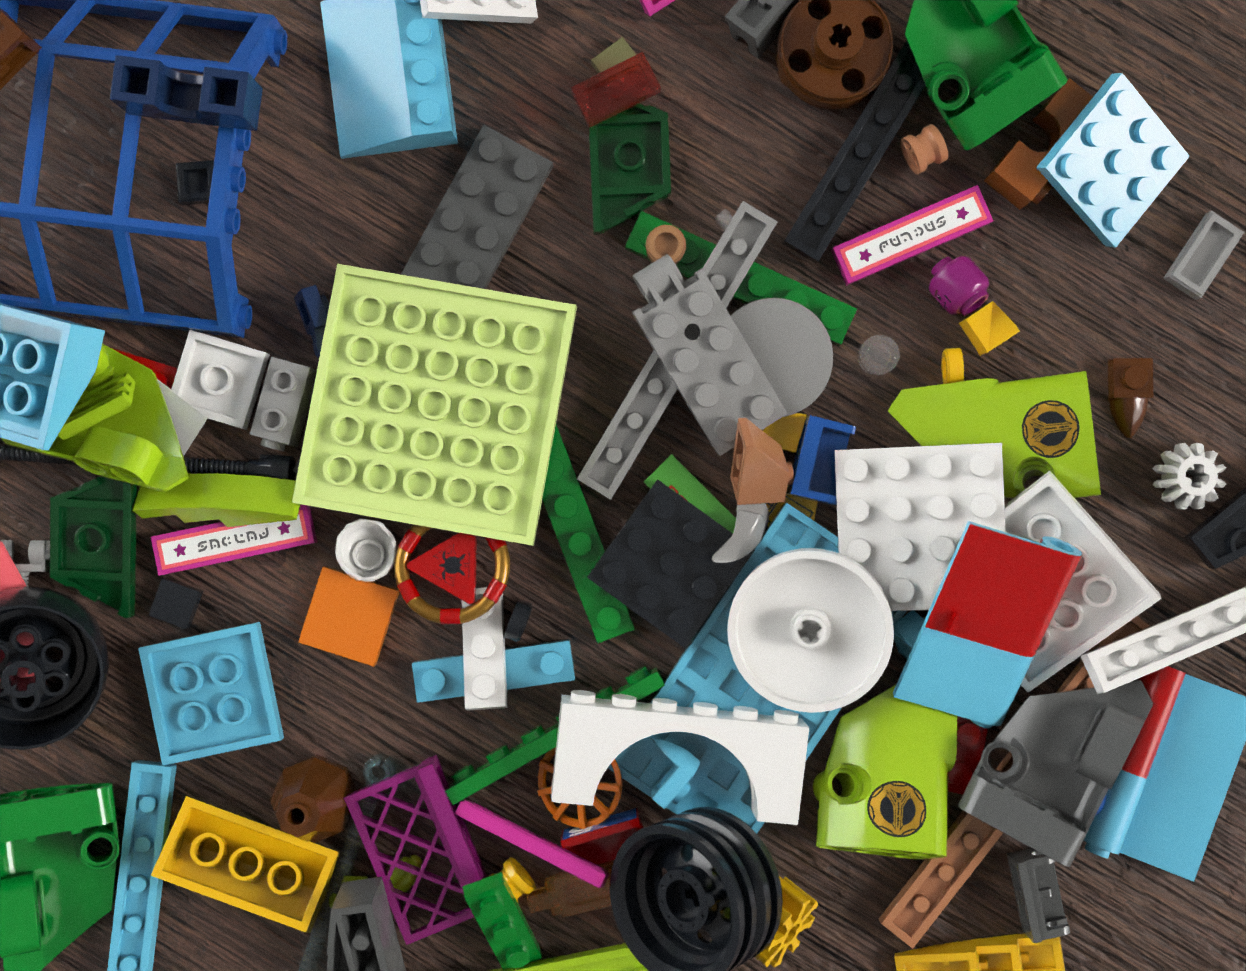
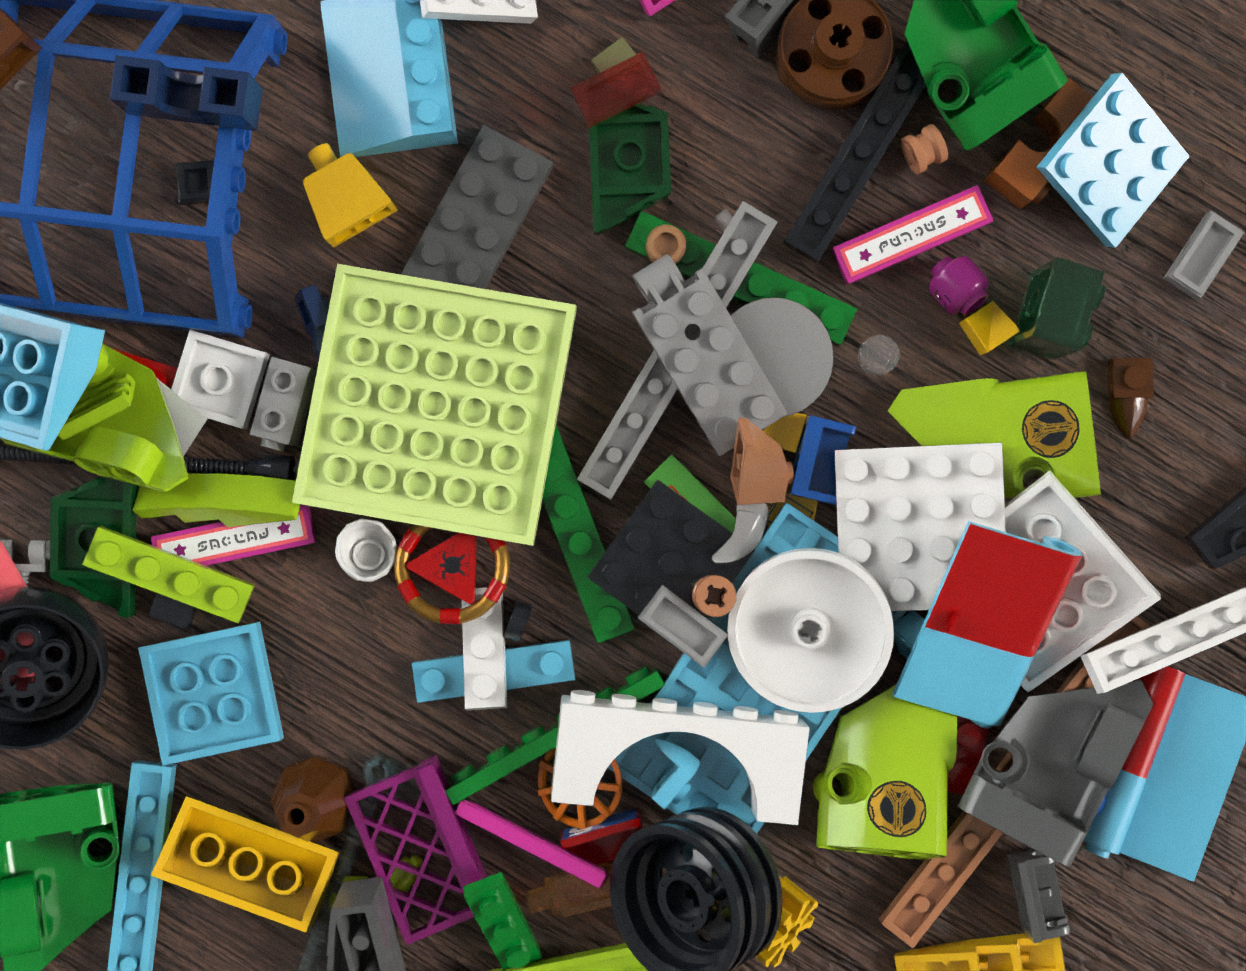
orange tile [298,566,400,667] -> none
yellow wheel [490,857,536,902] -> none
yellow tile [941,348,964,384] -> none
white gear [1152,443,1227,509] -> none
none -> lime plate [82,526,255,623]
none -> yellow torso [303,143,398,248]
none -> light grey tile [638,585,728,668]
none -> nougat wheel [692,575,736,617]
none -> clear green brick [1009,257,1105,360]

